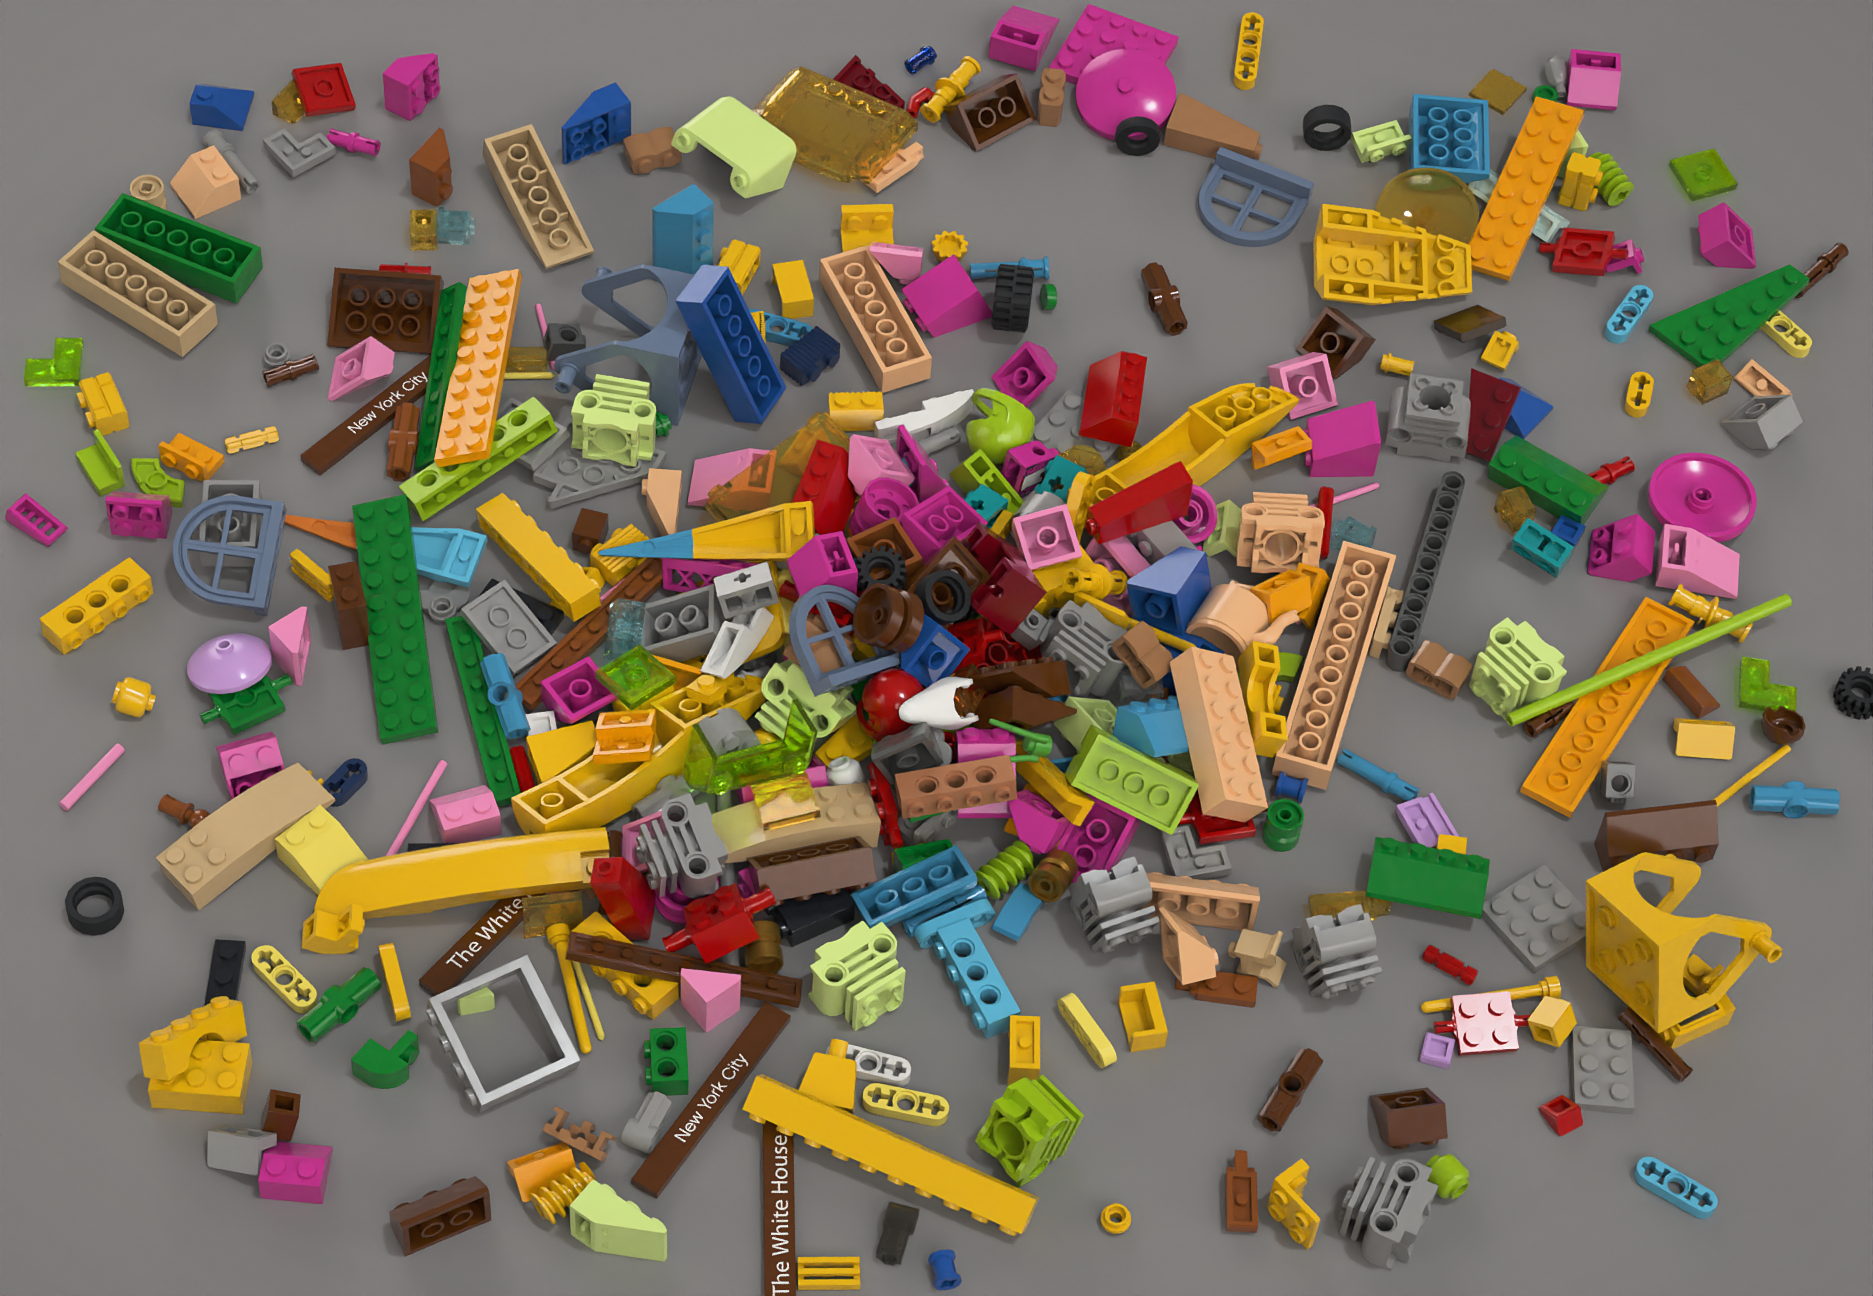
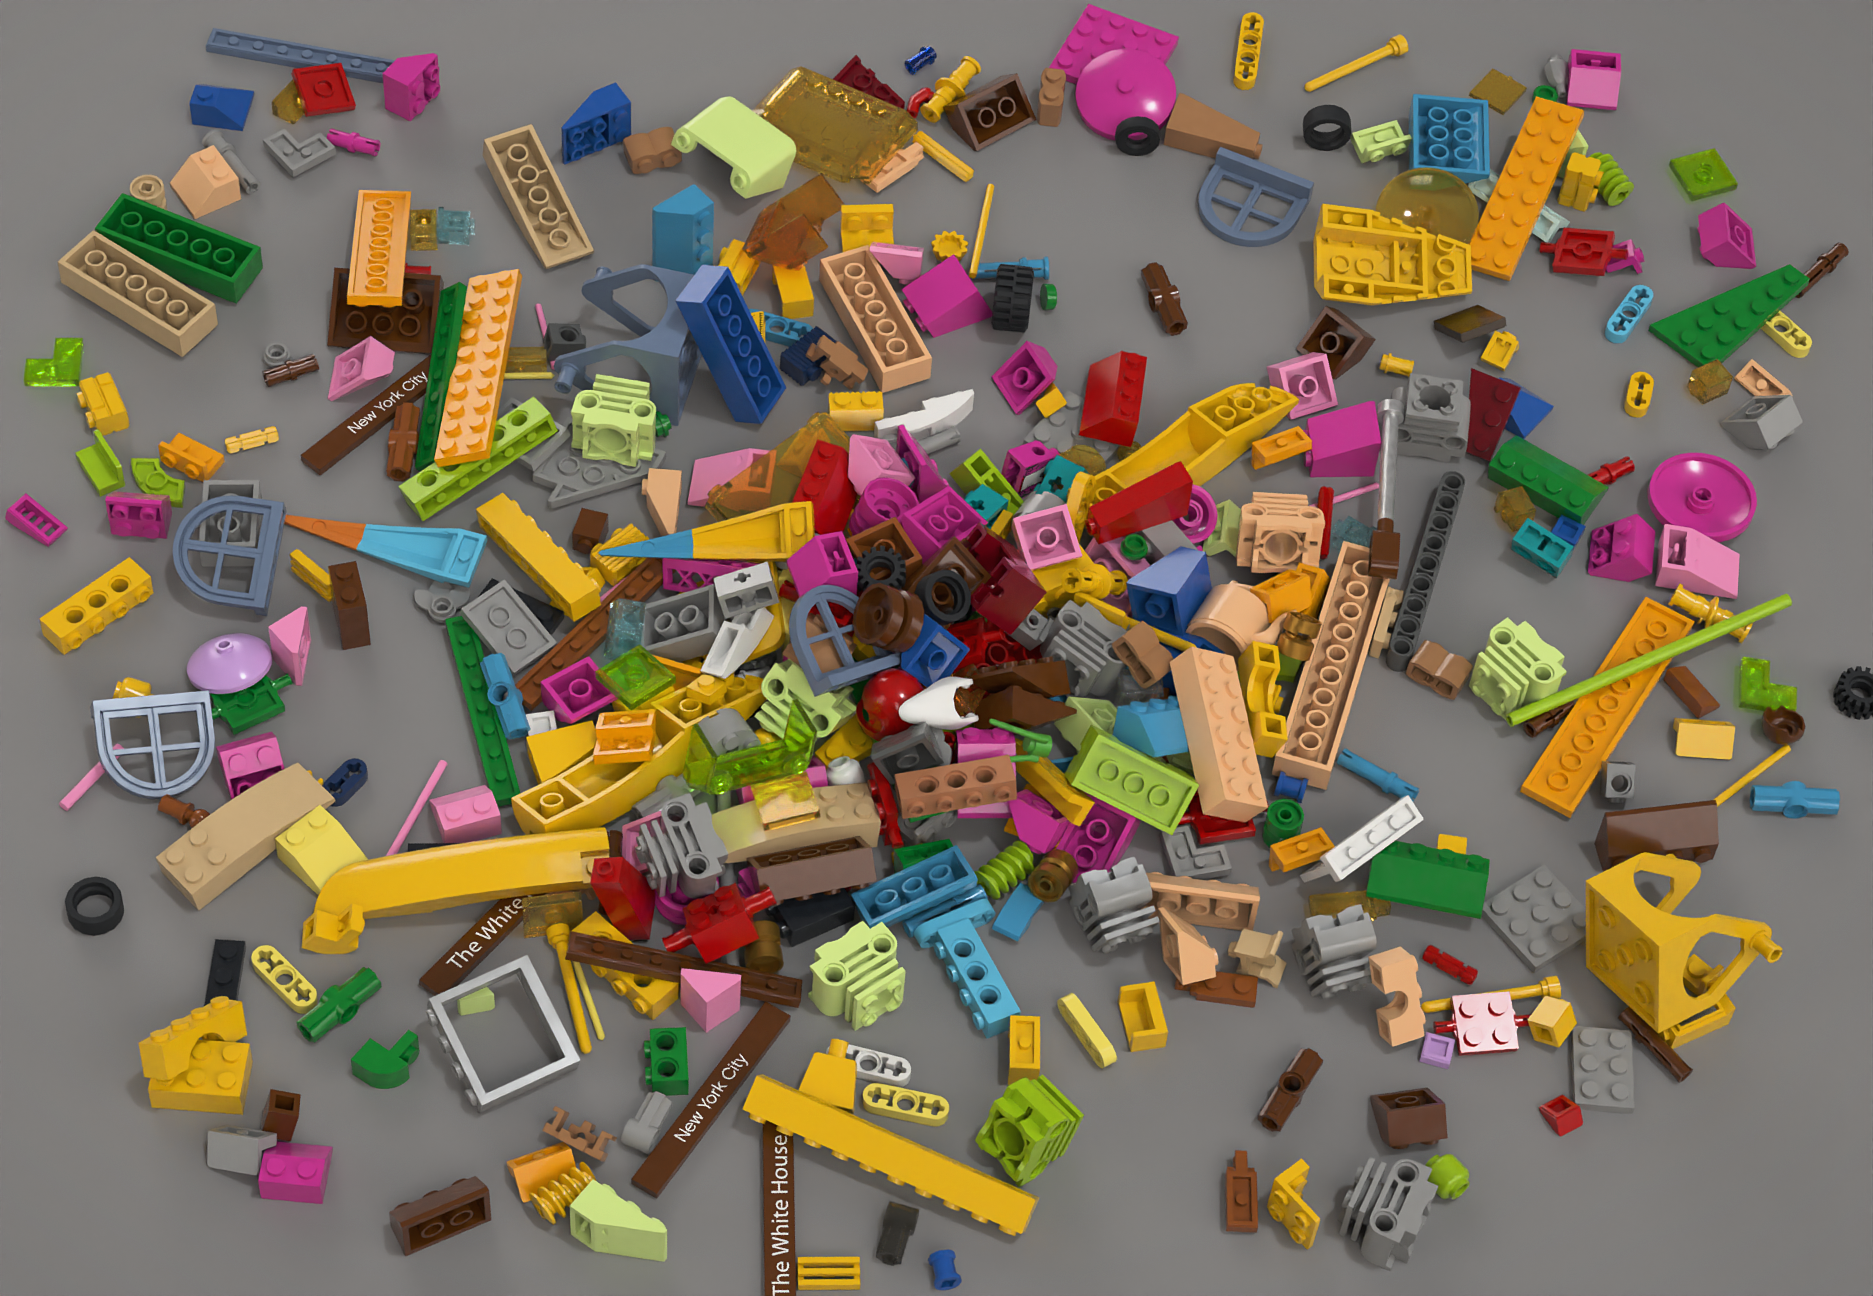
green plate [352,494,439,744] -> none
yellow beam [378,942,411,1022] -> none
dark orange slope [409,128,453,207] -> none
red axle [509,745,535,793] -> none
lime piece [966,388,1035,465] -> none
dark pink slope [989,5,1060,72] -> none
yellow plate [1100,1203,1131,1234] -> none
lavender plate [1395,793,1459,848] -> none
medium azure beam [1634,1157,1718,1219] -> none
none -> window [90,690,215,799]
none -> sand blue tile [206,28,395,83]
none -> light orange plate [347,190,411,308]
none -> clear orange windscreen [742,173,845,271]
none -> medium nougat piece [806,335,869,390]
none -> yellow axle [912,131,974,182]
none -> yellow axle [969,184,994,279]
none -> yellow slope [1035,382,1067,418]
none -> green plate [1120,534,1148,560]
none -> light orange panel [1269,827,1335,873]
none -> pearl gold wheel [1276,611,1322,661]
none -> white fence [1300,795,1424,883]
none -> yellow piece [1304,34,1408,92]
none -> piece [1368,399,1405,579]
none -> light nougat arch [1368,946,1426,1047]

